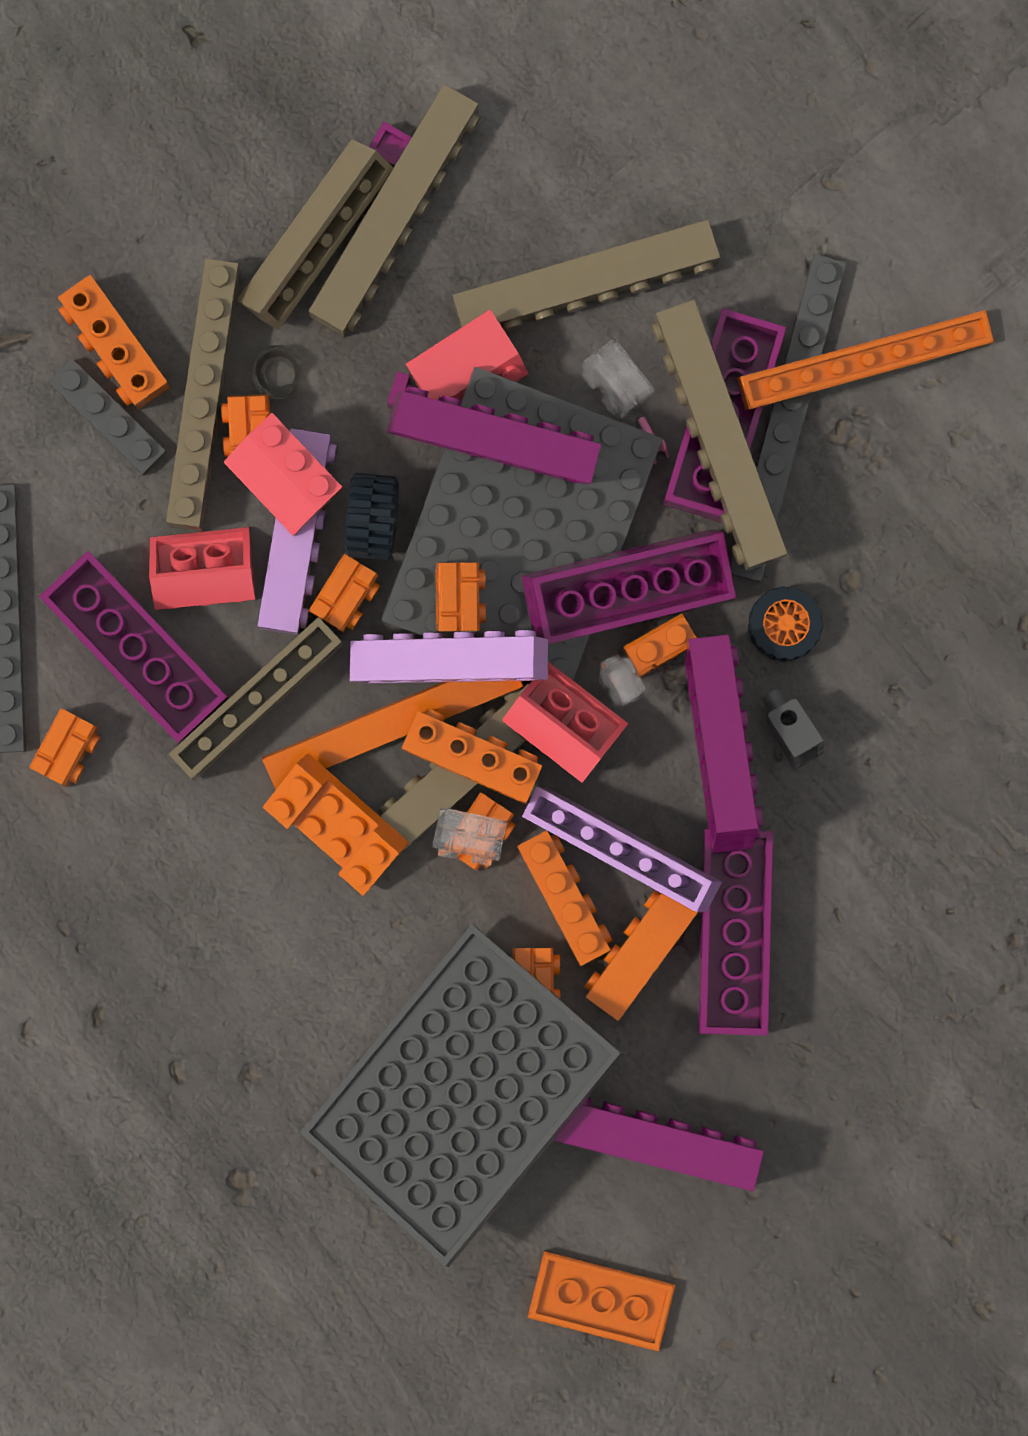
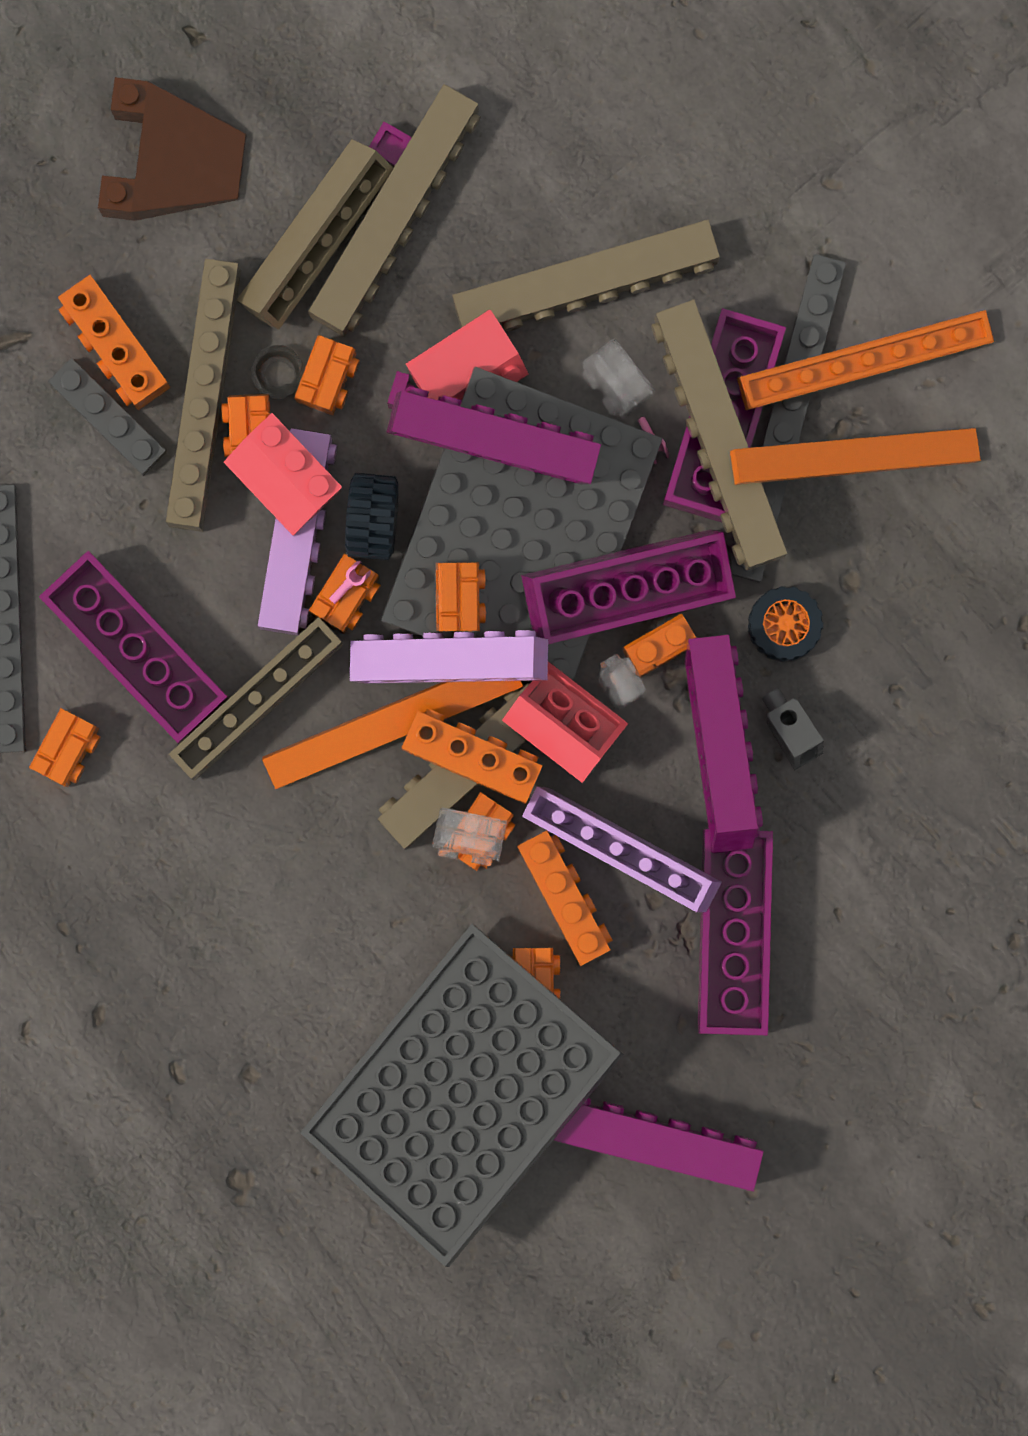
coral slope [149,527,255,610] -> none
orange piece [262,753,410,896] -> none
orange tile [527,1250,676,1352] -> none
orange brick [584,890,698,1021] -> none
none -> reddish brown wedge [98,77,246,221]
none -> orange brick [294,336,360,415]
none -> bright pink hand [329,561,371,604]
none -> orange tile [730,428,981,485]

